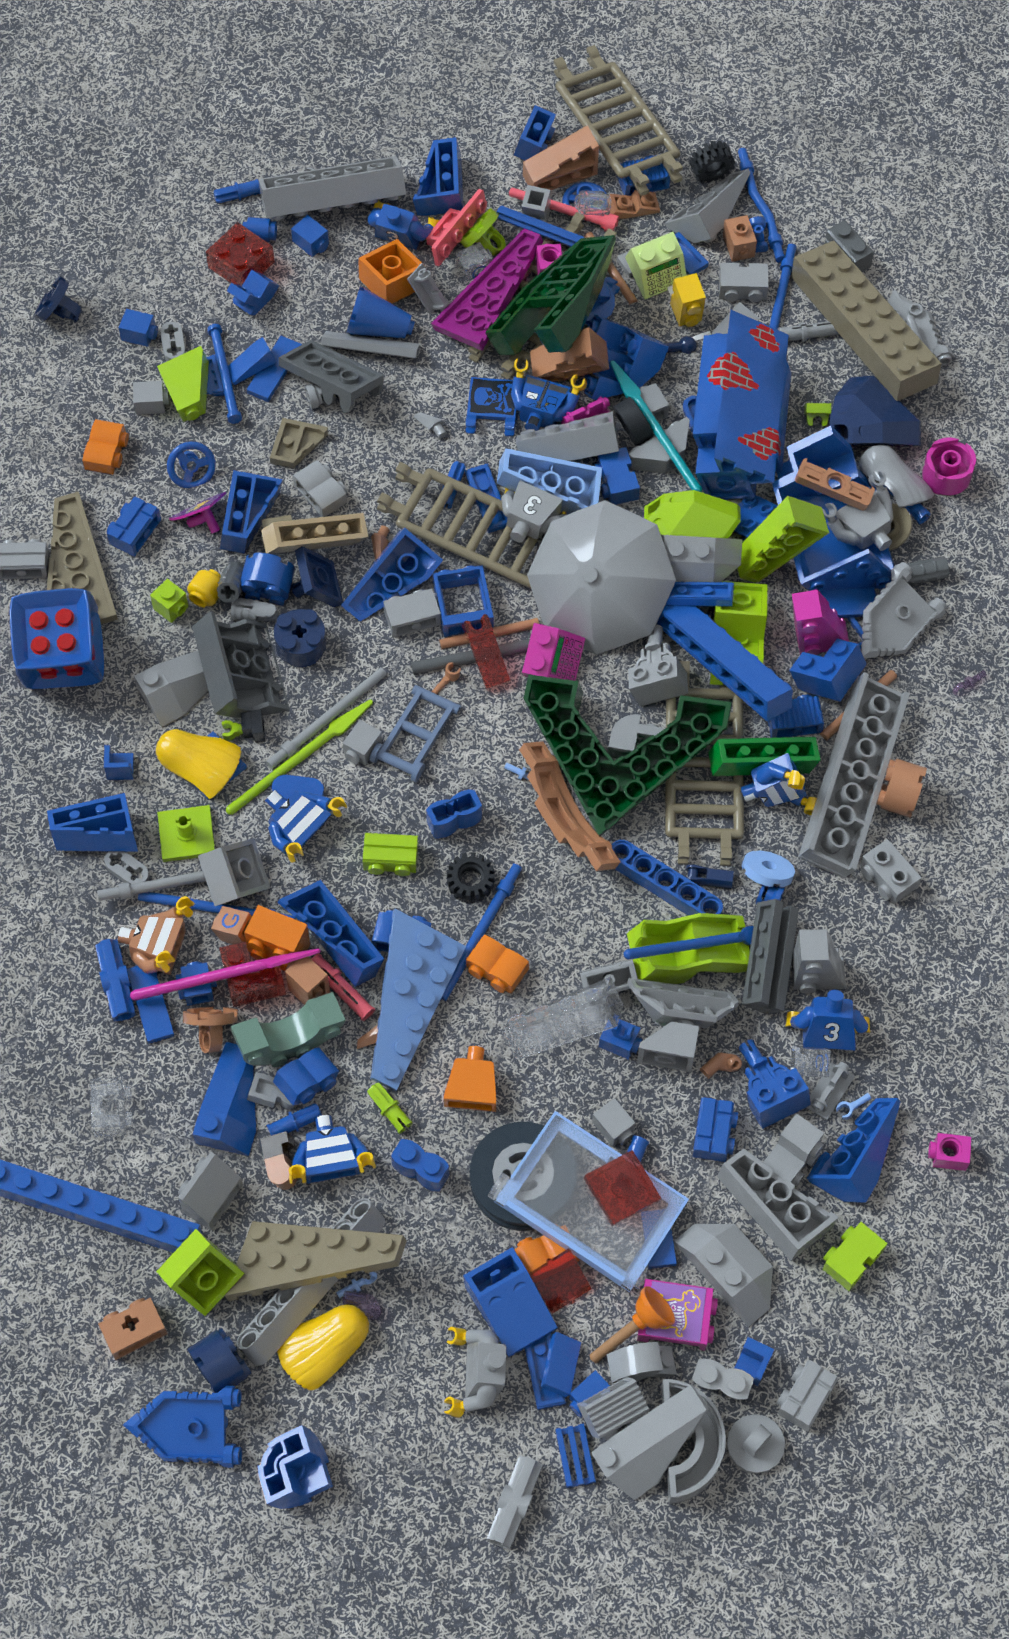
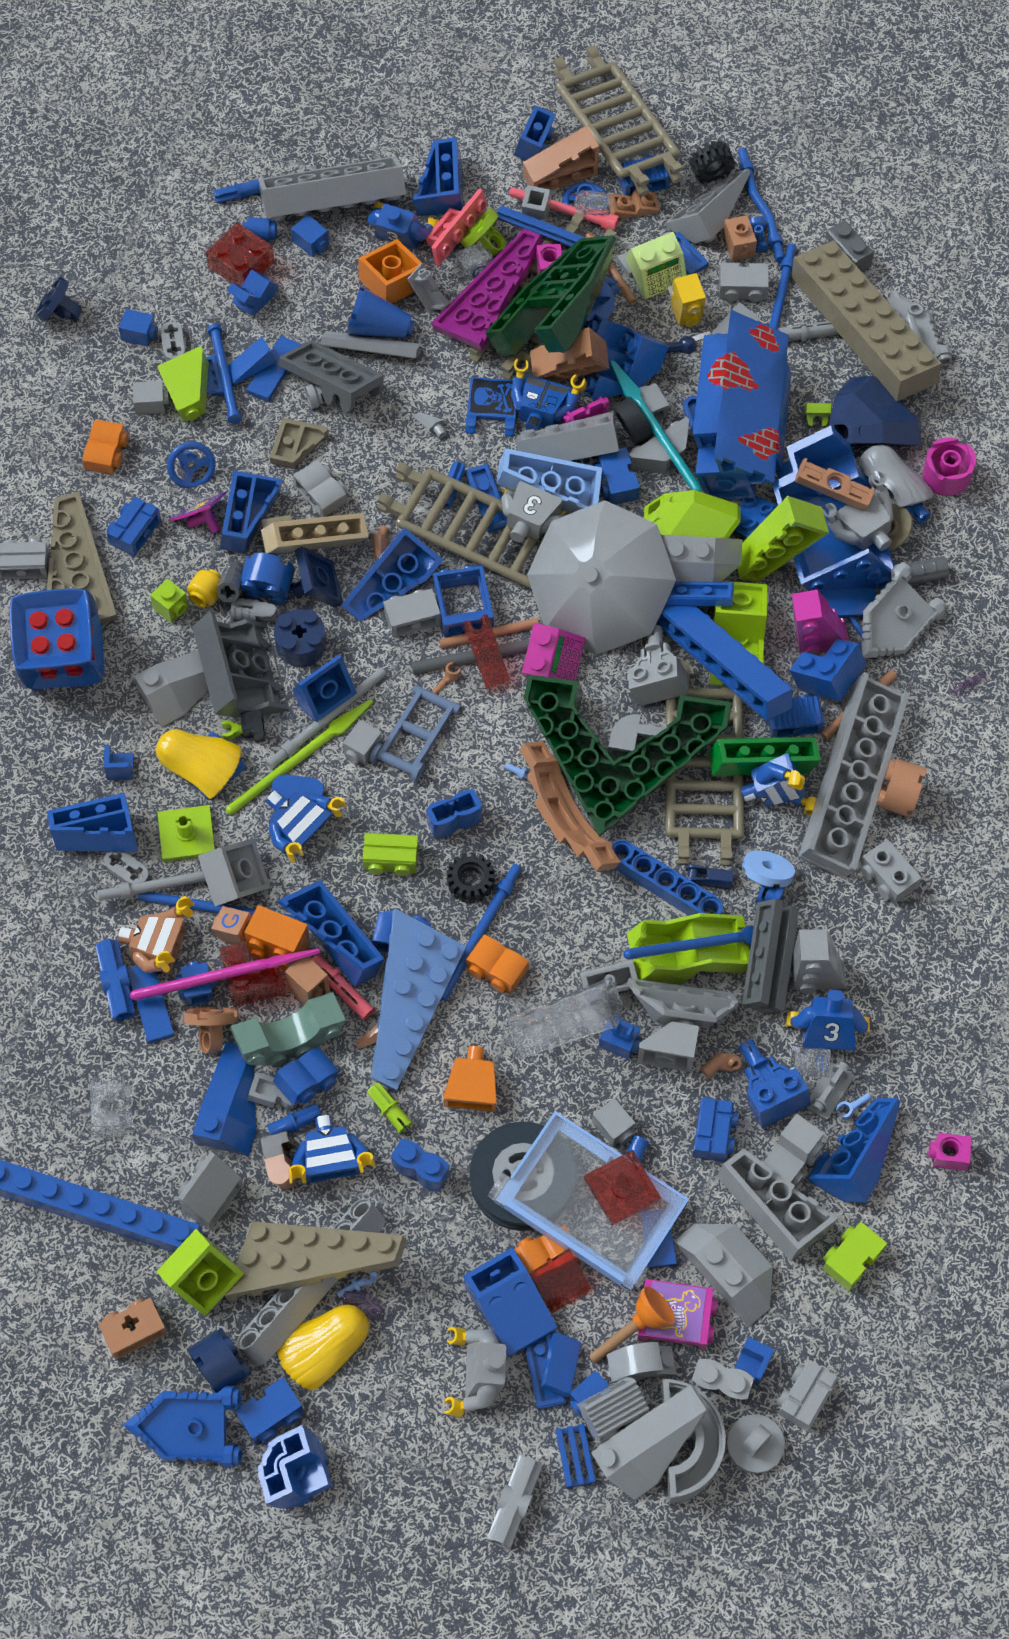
none -> blue brick [234,1377,304,1444]
none -> blue slope [292,655,357,722]

